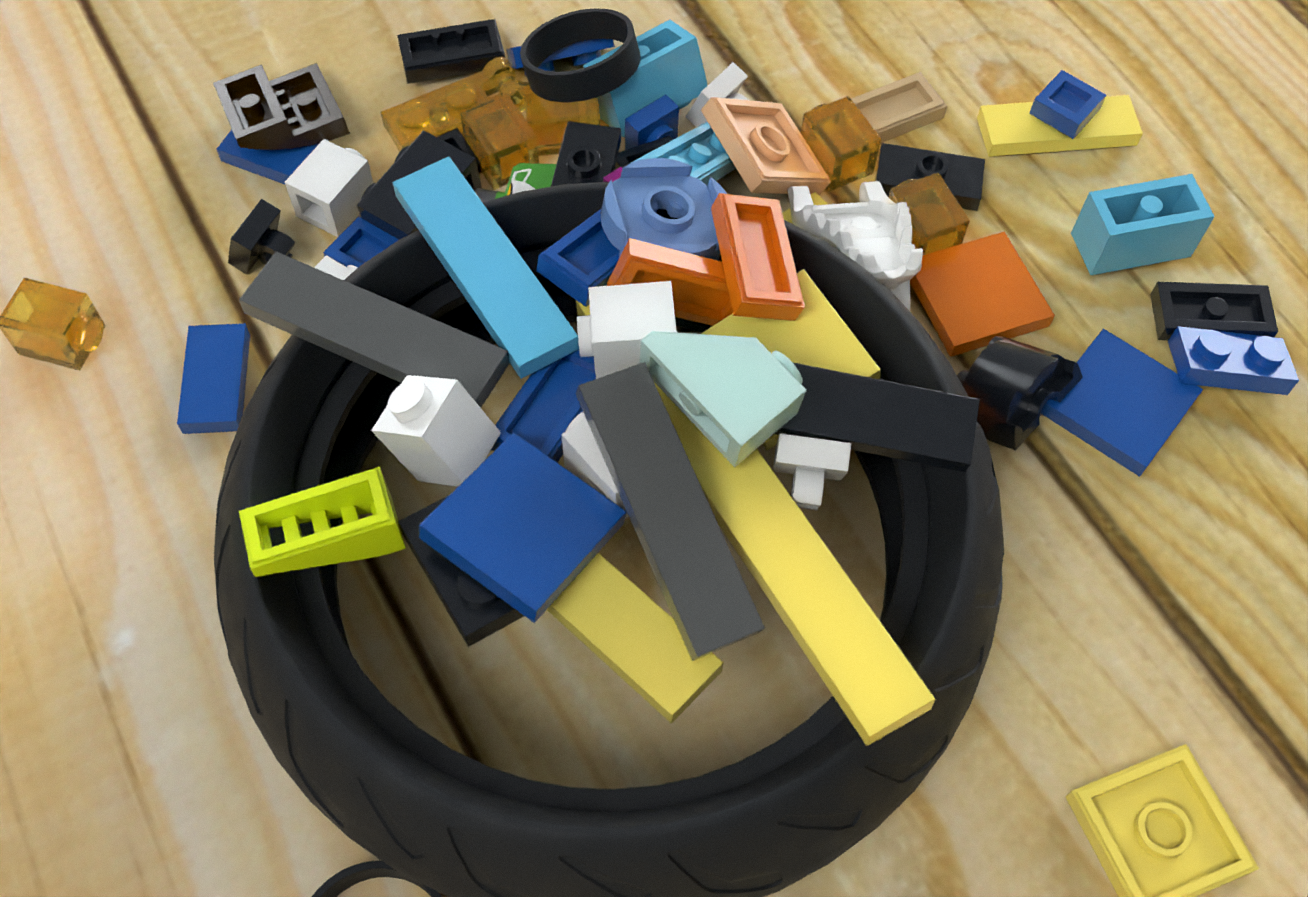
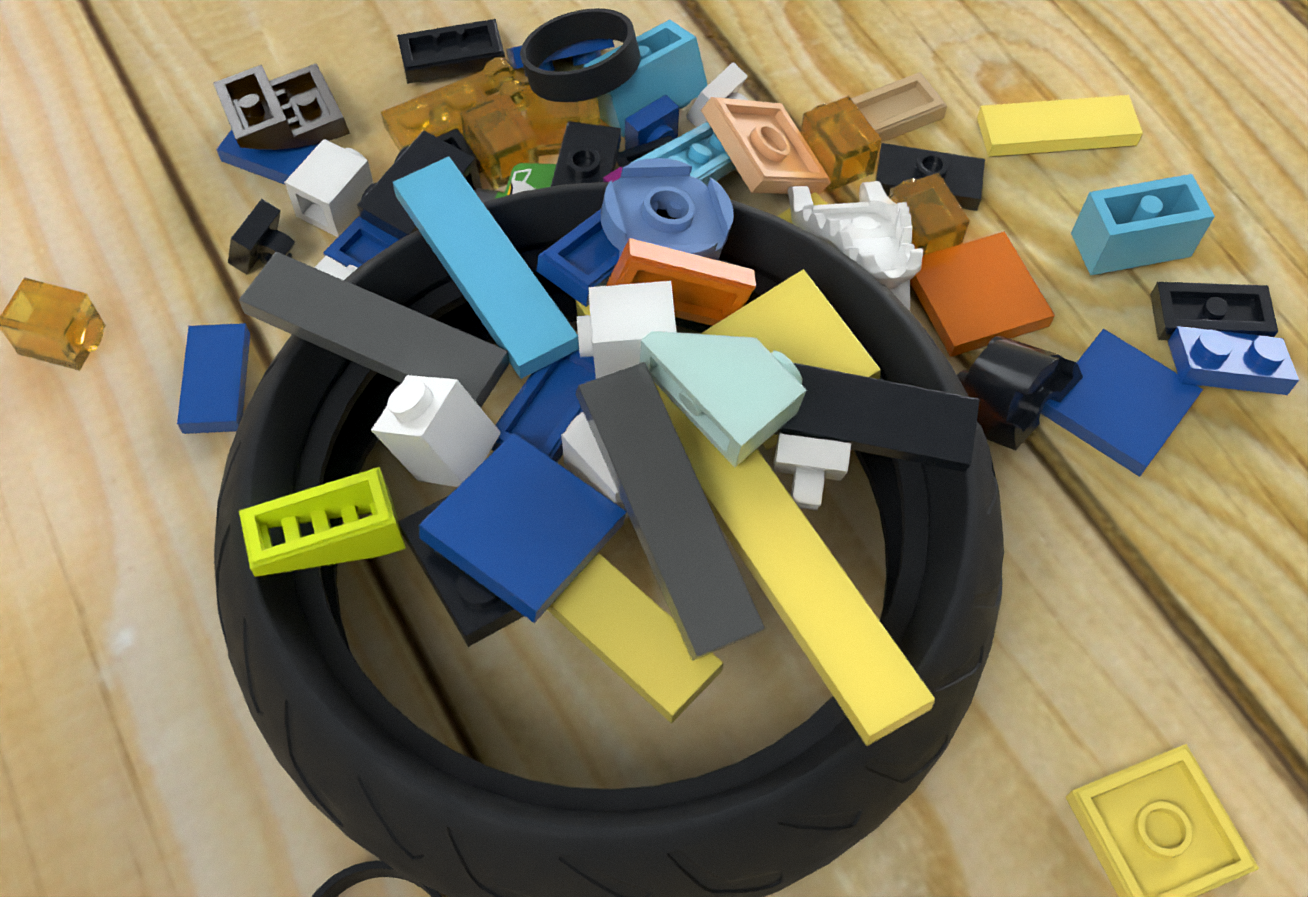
orange tile [711,193,805,321] -> none
blue plate [1029,70,1106,139] -> none

